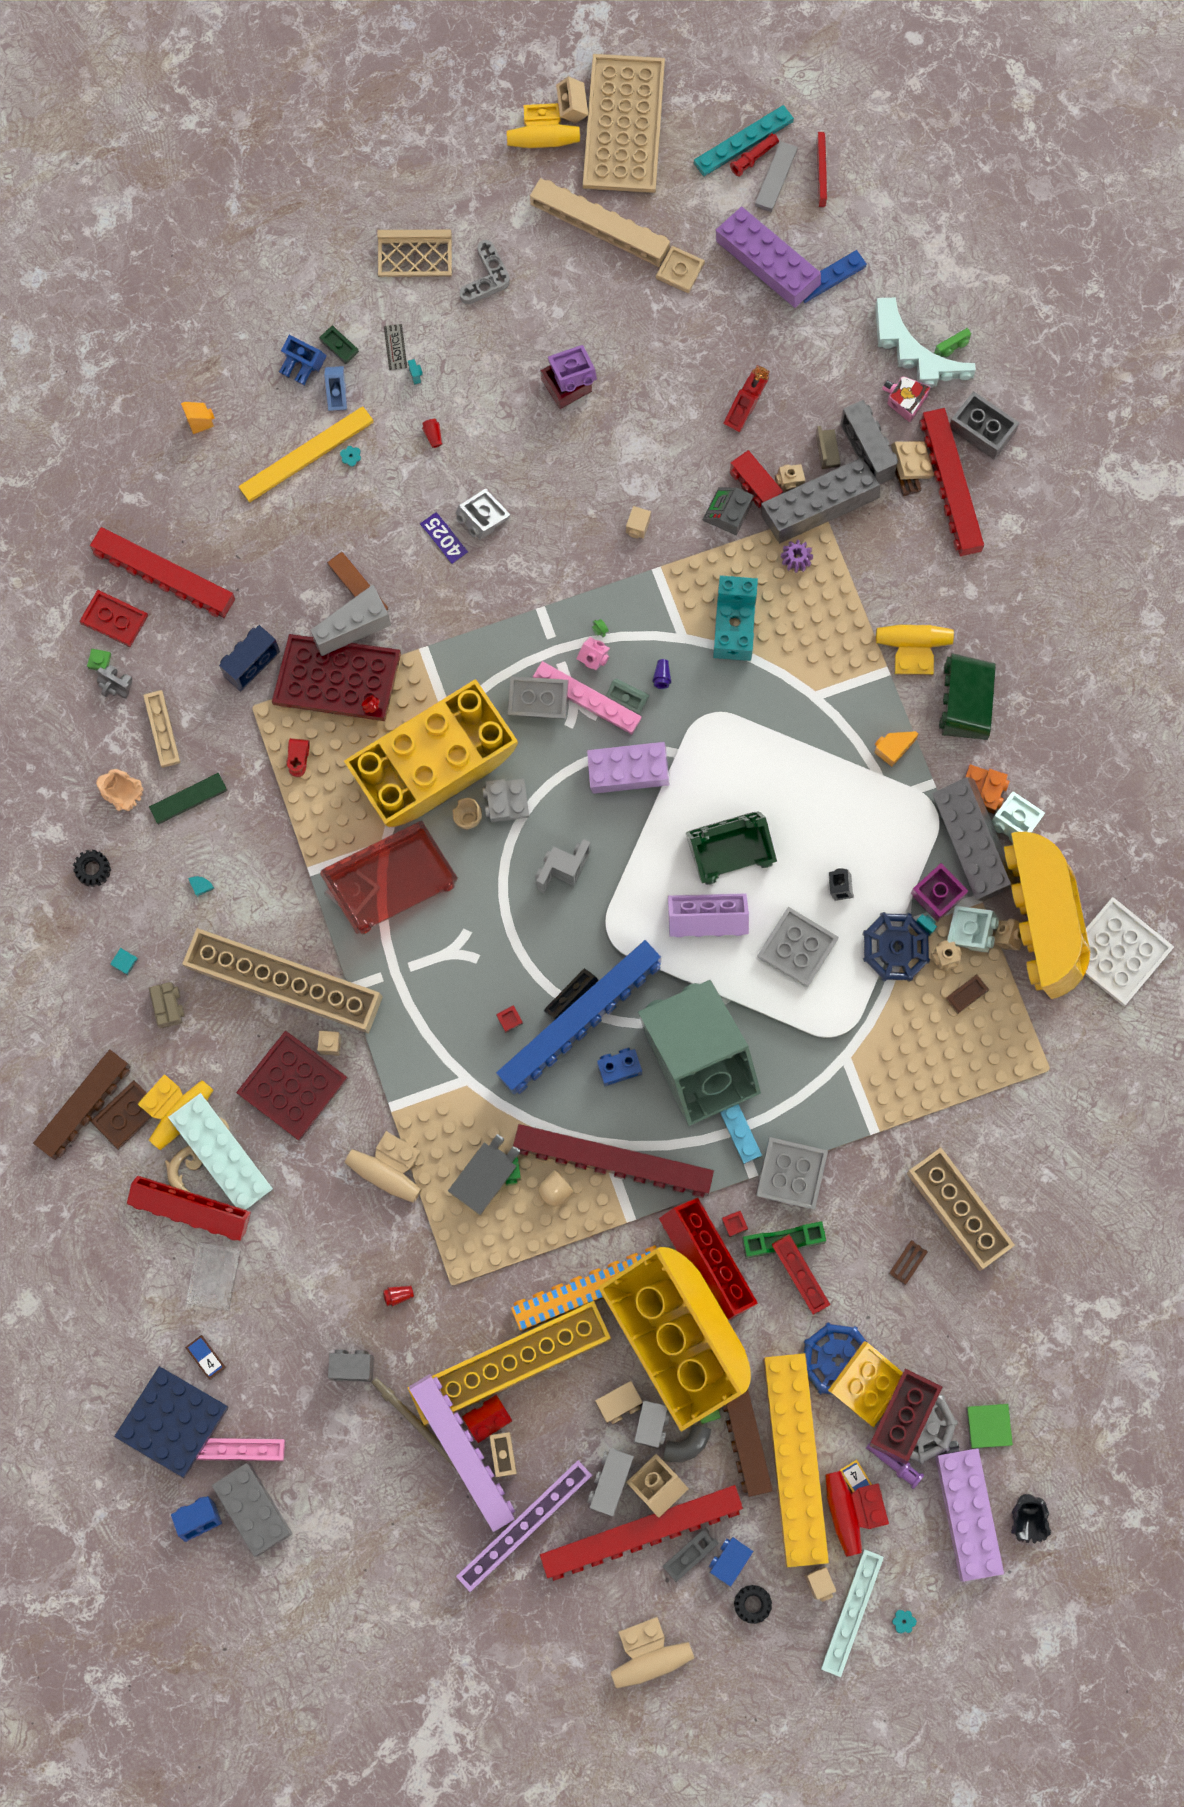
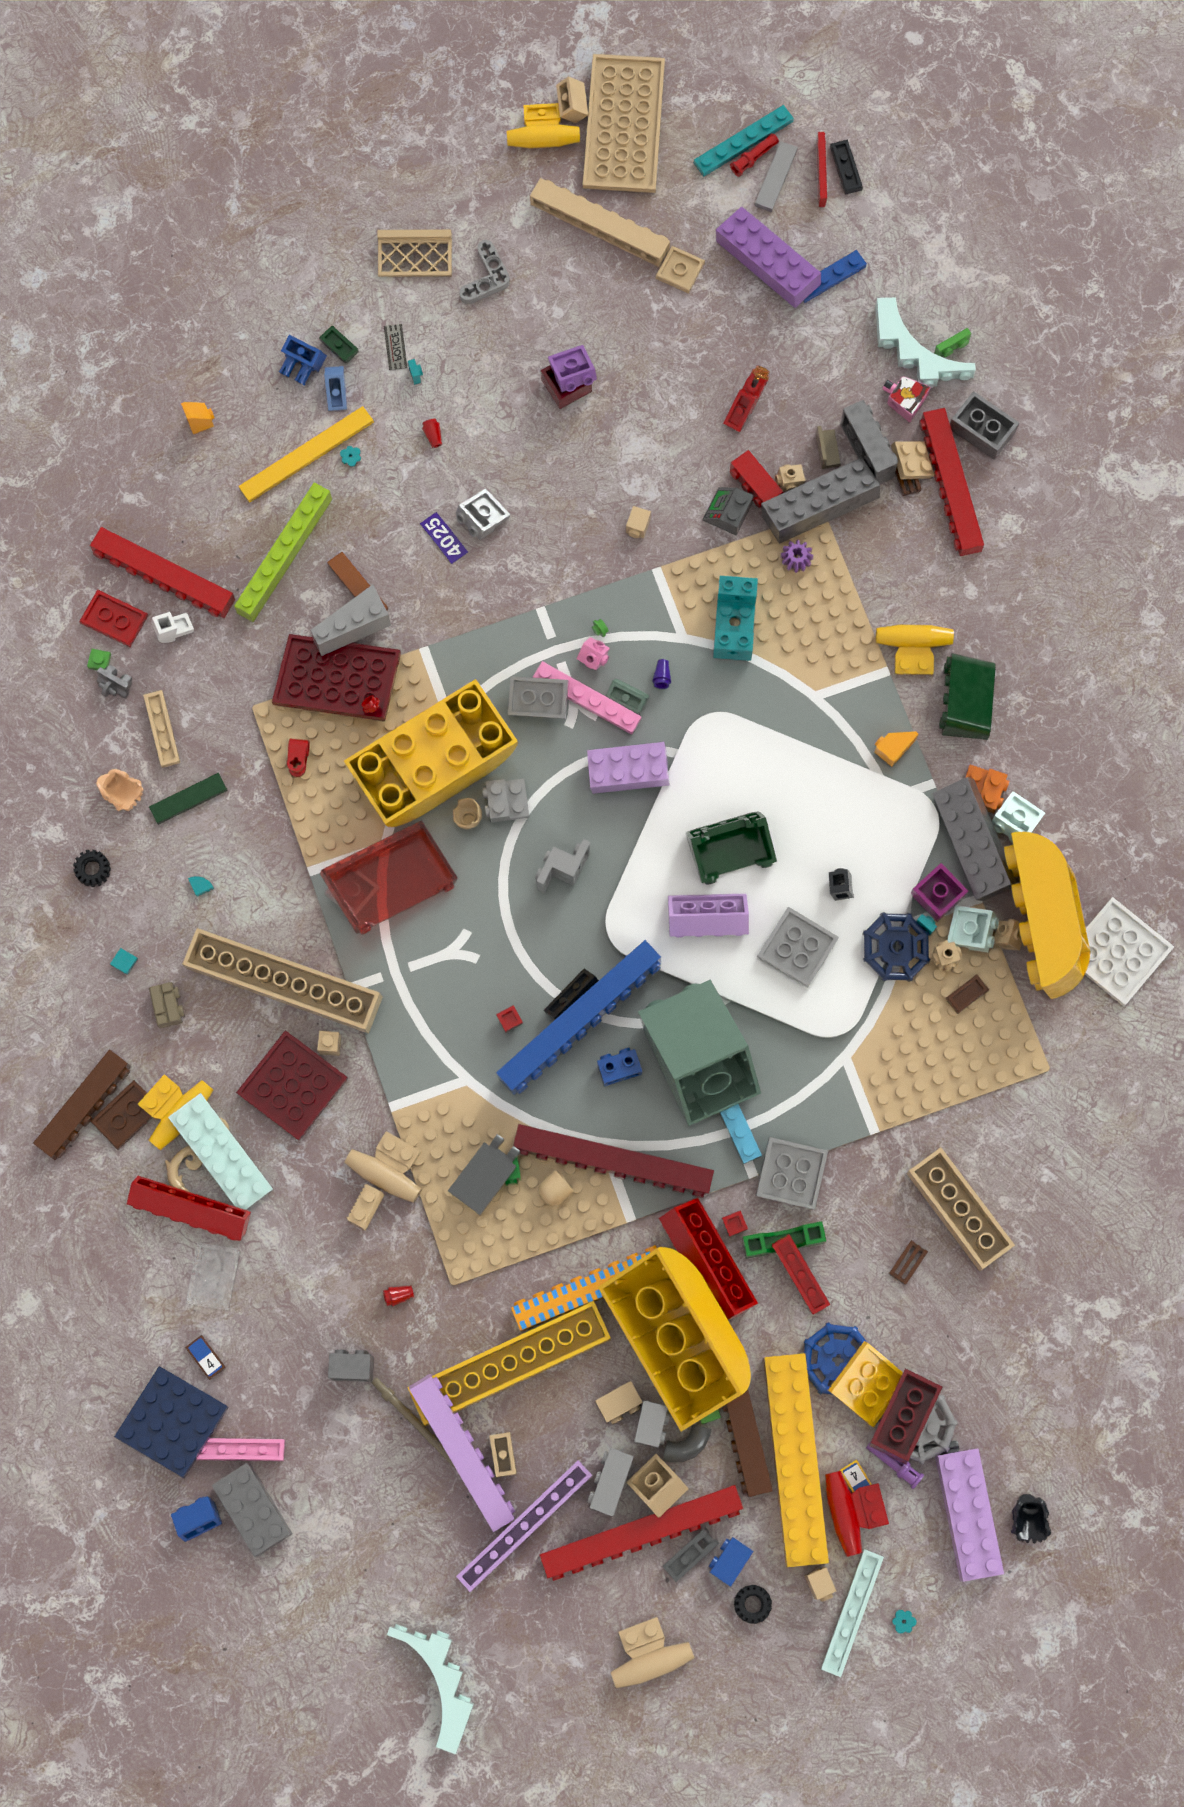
dark blue brick [219,625,280,692] -> none
red brick [462,1394,513,1443] -> none
bright green tile [967,1404,1013,1449] -> none
none -> white brick [151,612,194,643]
none -> lime brick [234,482,332,622]
none -> tan brick [347,1184,384,1231]
none -> light aqua arch [387,1624,474,1754]
none -> black tile [830,139,863,195]

